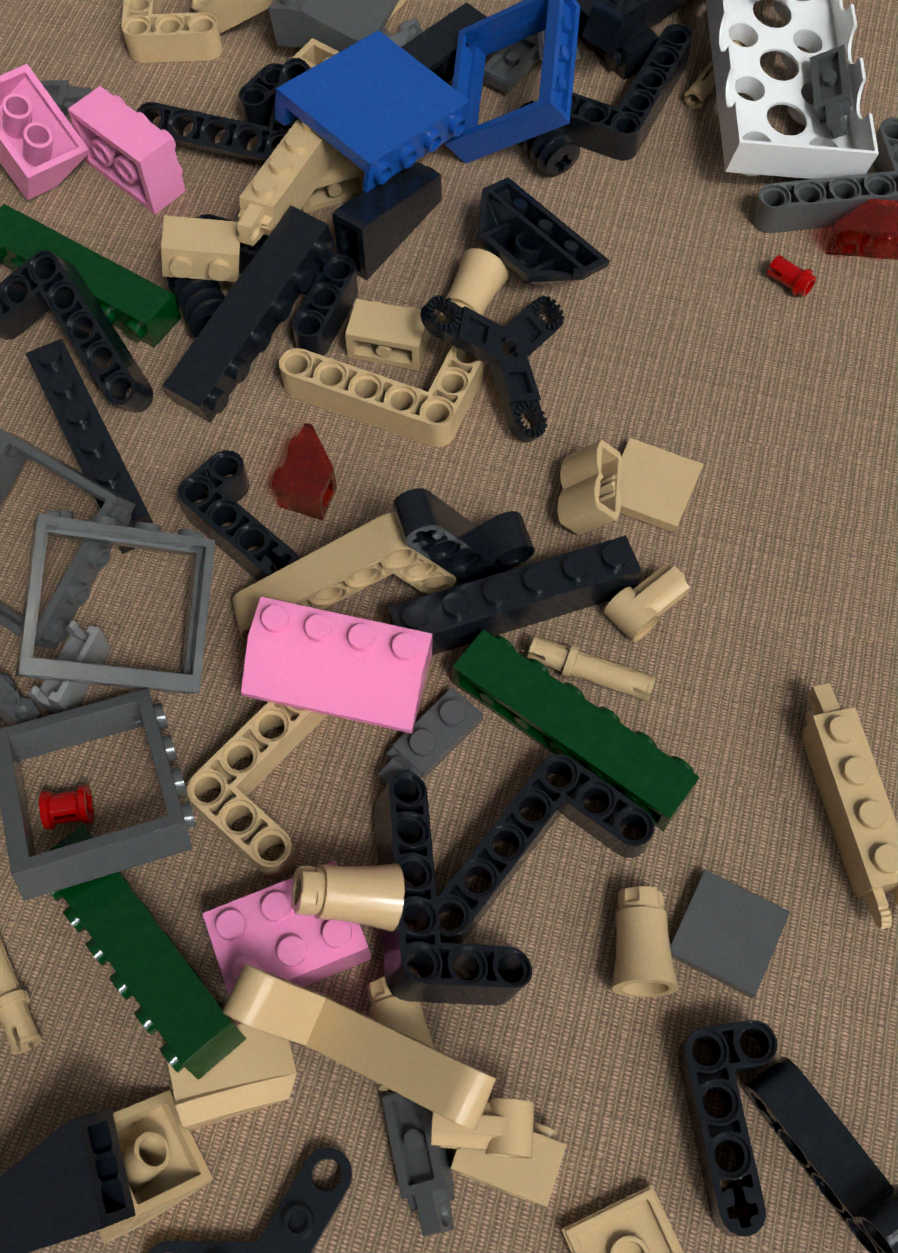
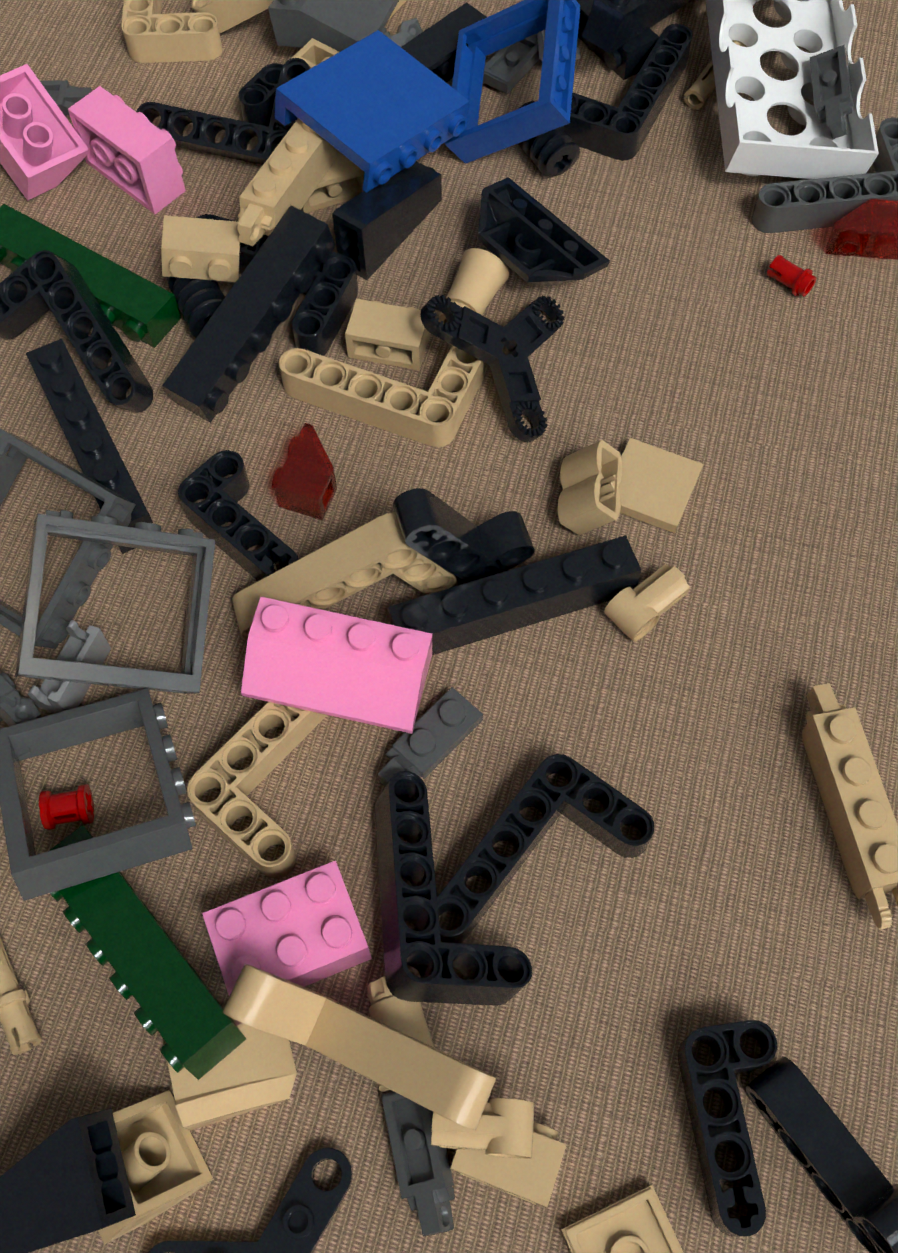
tan plant [291,863,405,931] -> none
dark green brick [452,629,700,832] -> none
tan pin [527,635,656,702] -> none
tan plant [612,886,679,998] -> none
dark grey tile [670,870,790,998] -> none

